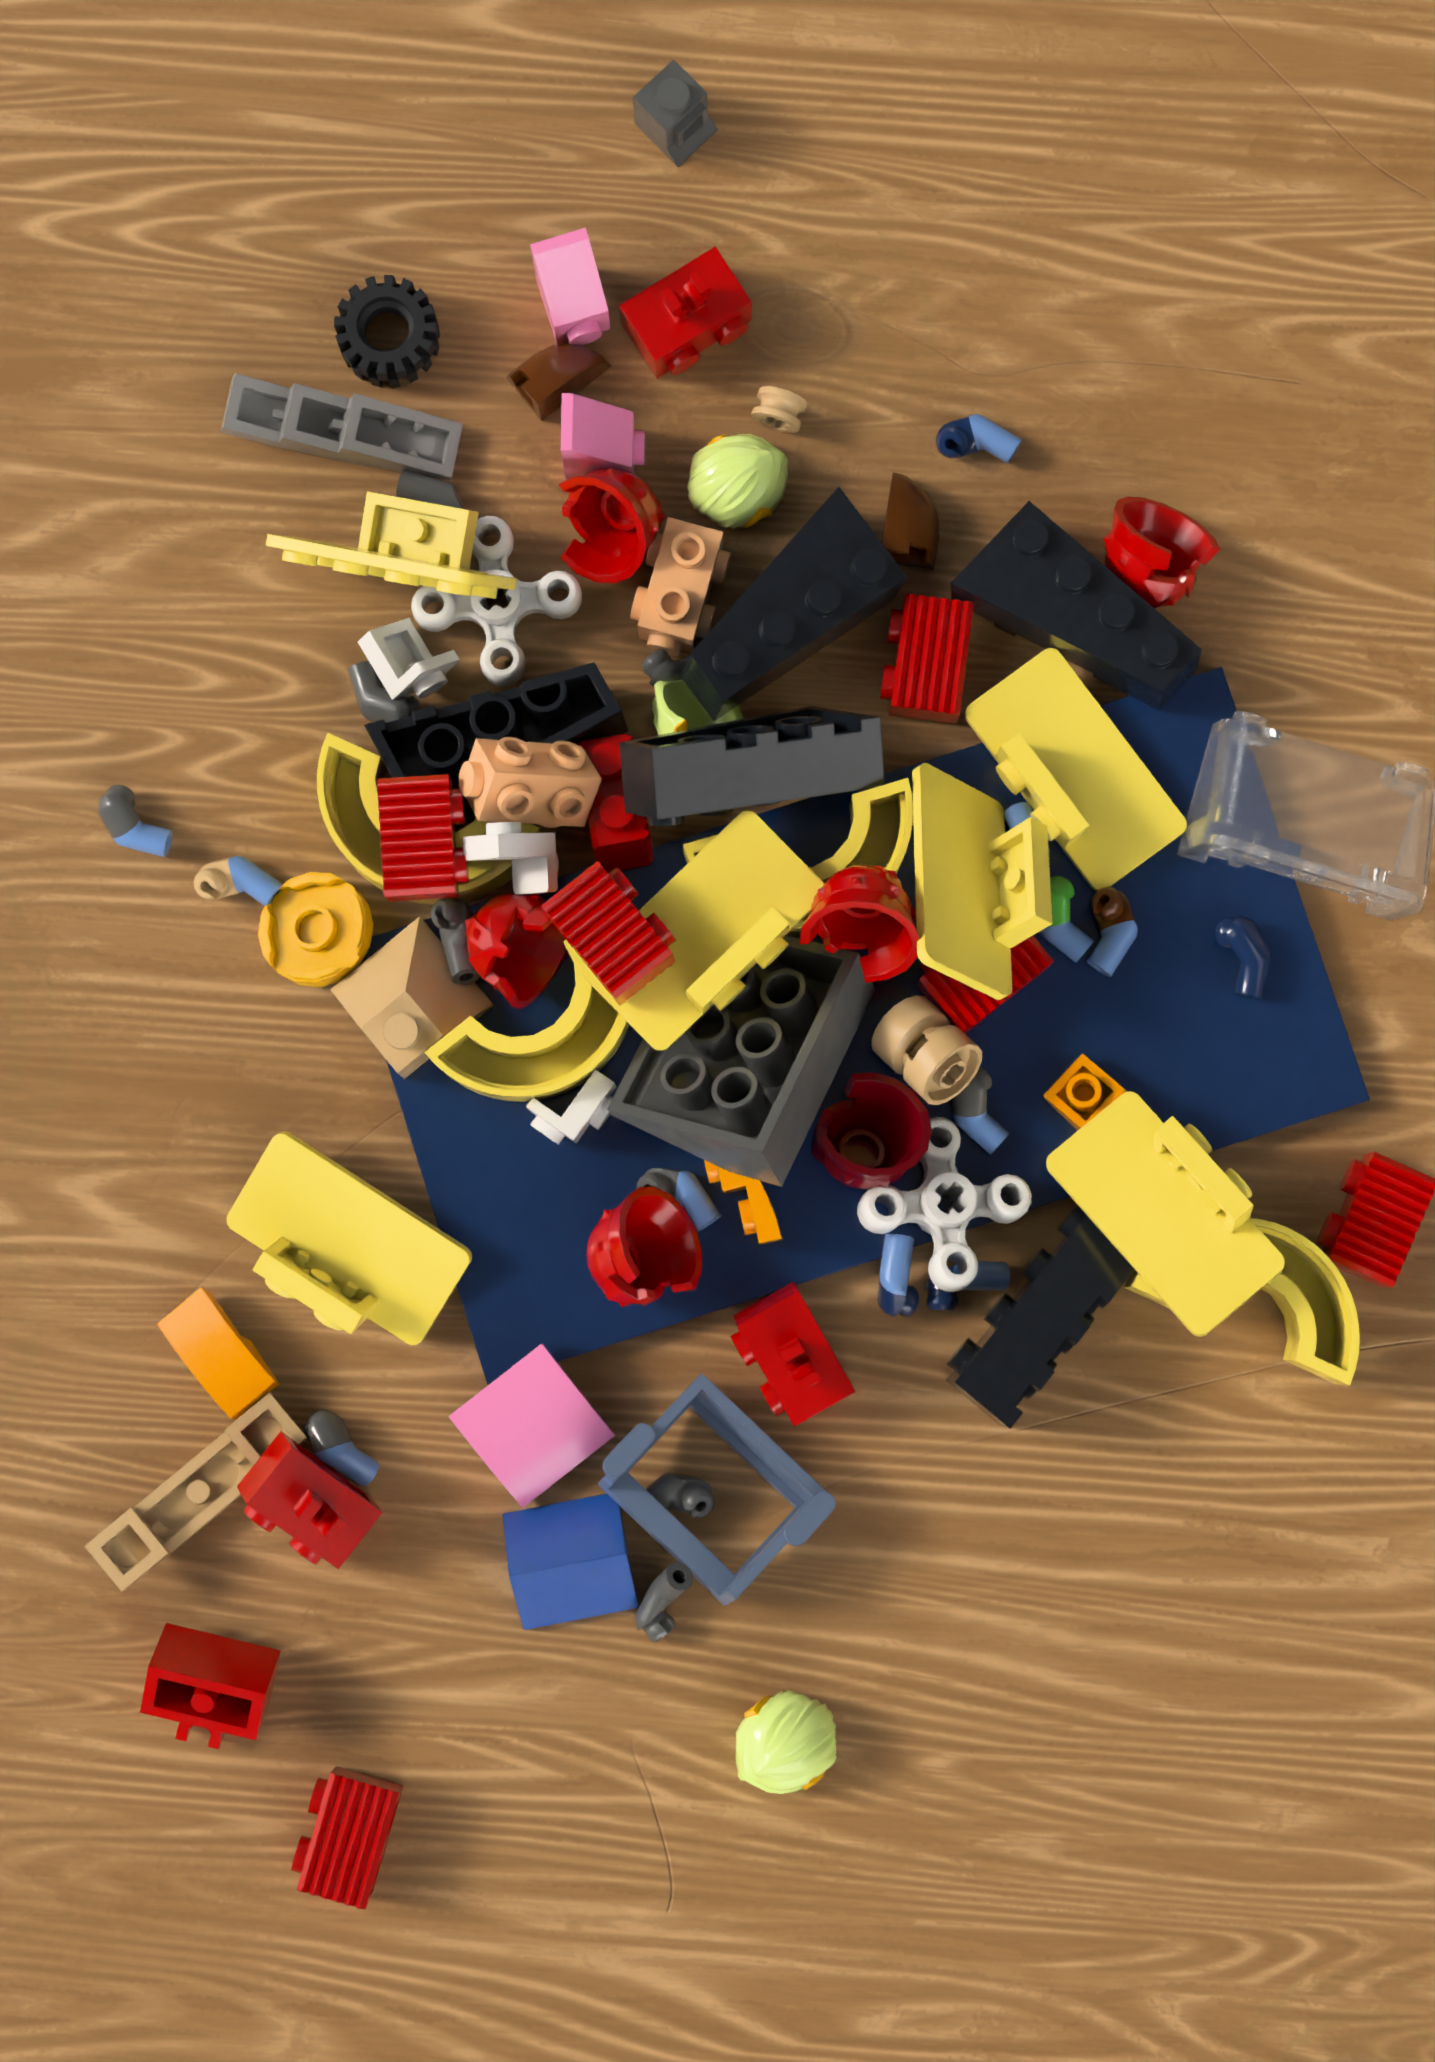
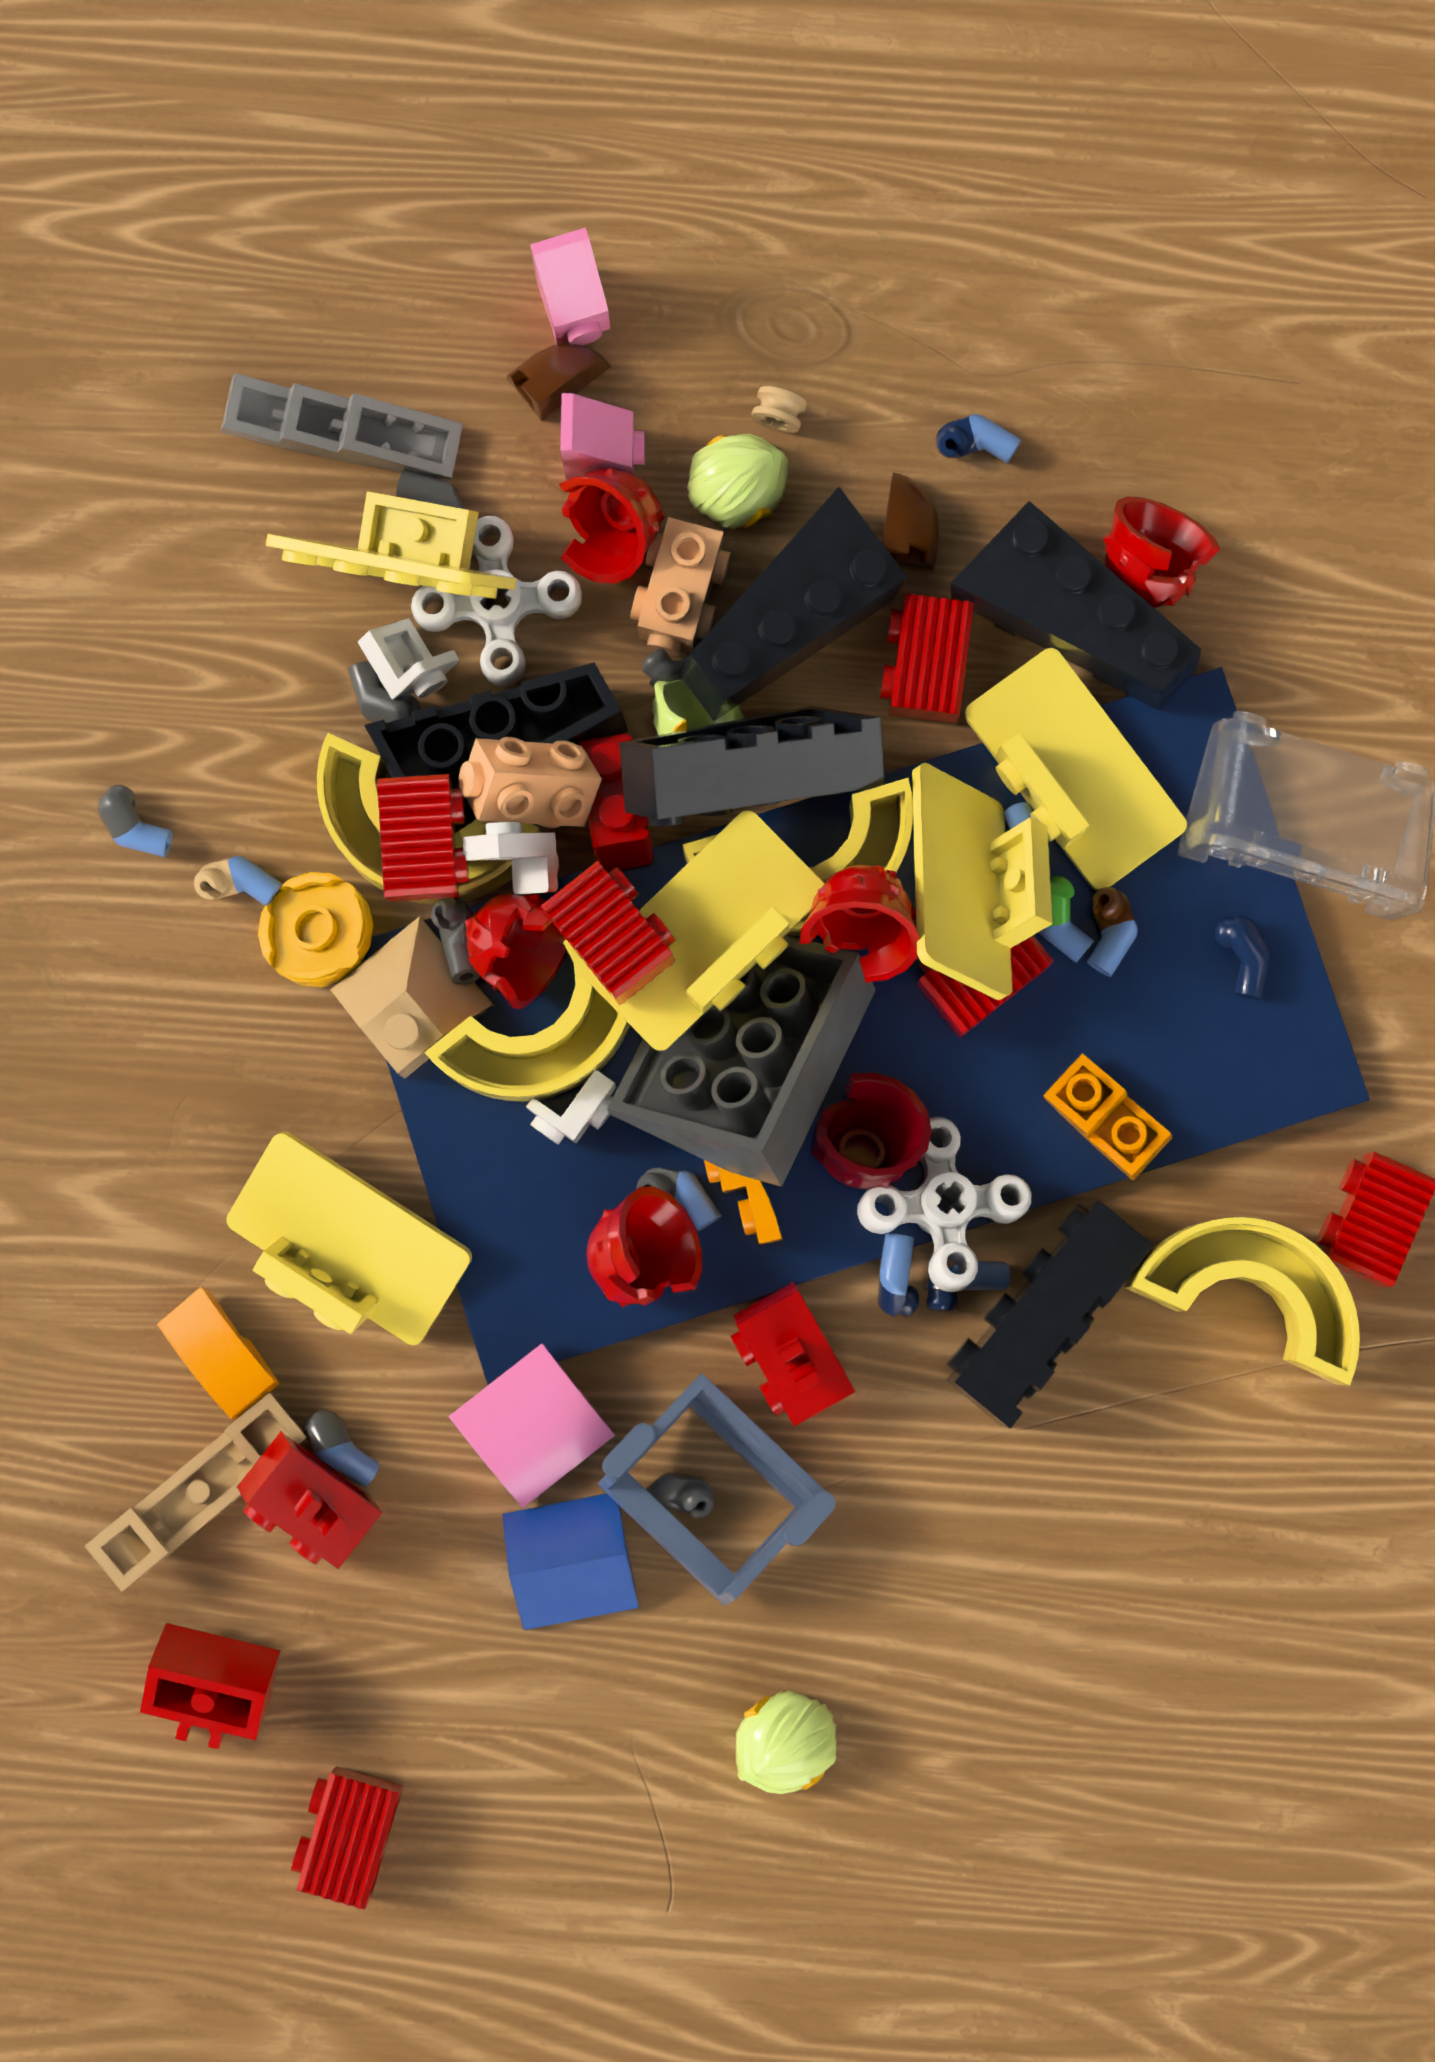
black tyre [334,275,440,388] -> none
red brick [619,246,752,379] -> none
dark grey window [633,59,718,167] -> none
dark grey arm [635,1563,693,1642] -> none
tan wheel [872,995,982,1105] -> none
arm [951,1067,1009,1155] -> none
light yellow bracket [1046,1091,1285,1337] -> none

